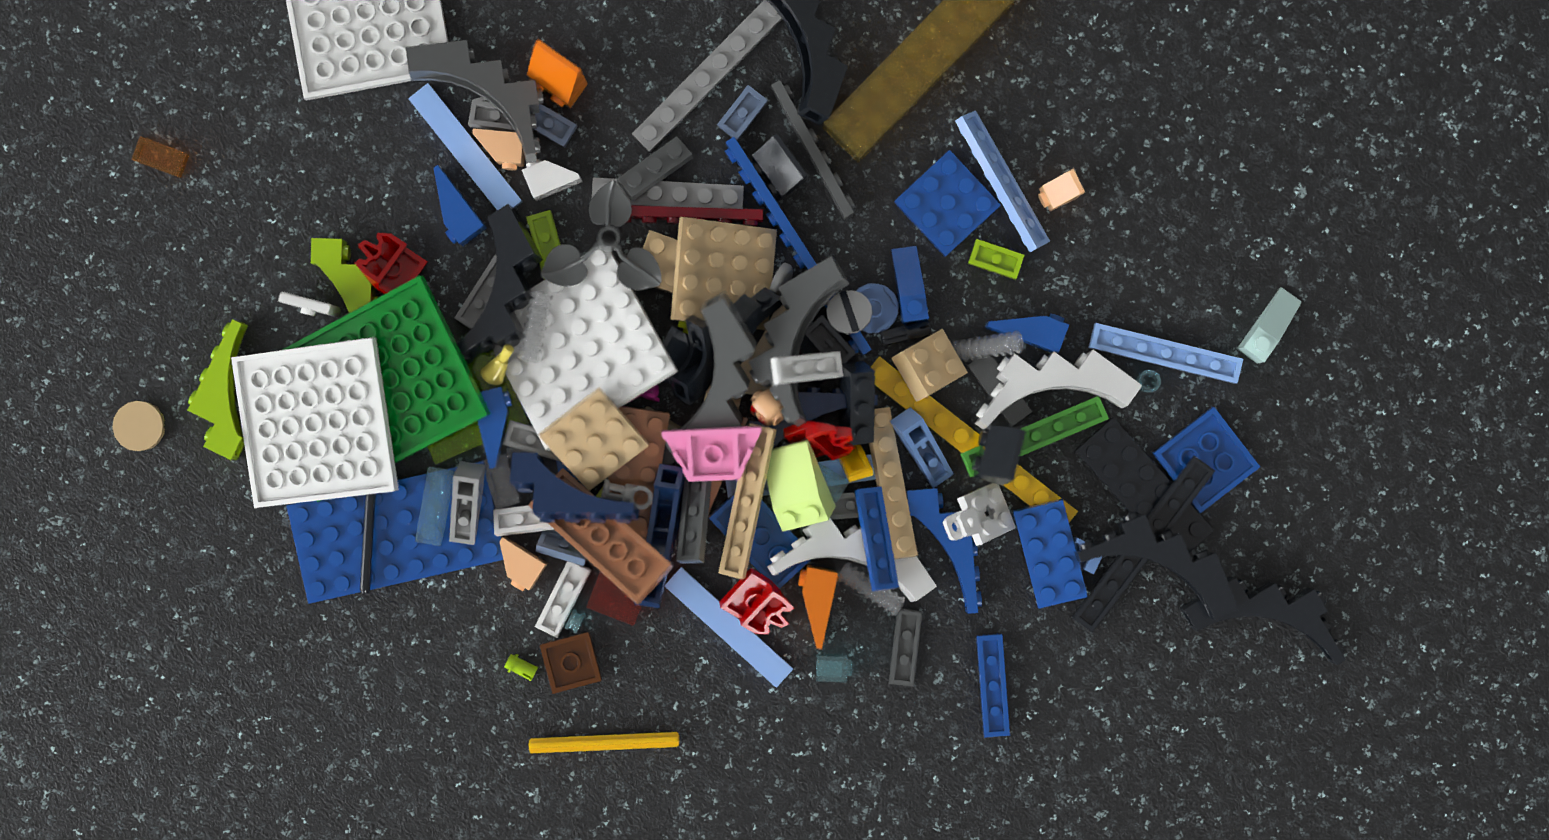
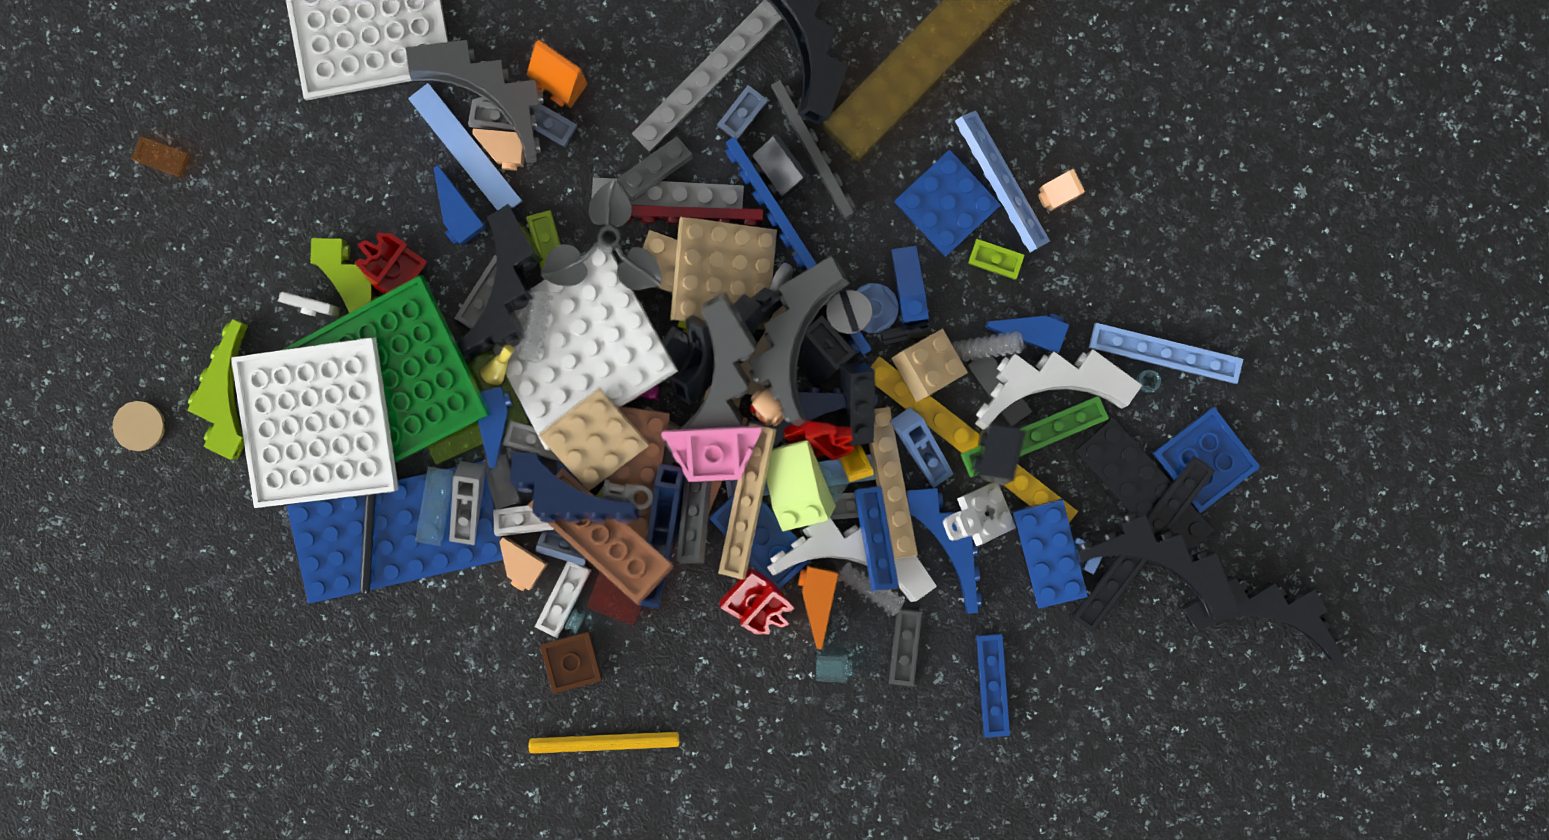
lime pin [504,654,538,681] -> none
white slope [522,159,582,201] -> none
light blue tile [665,567,793,688] -> none
white tile [771,351,844,385] -> none
light aqua slope [1237,287,1302,363] -> none

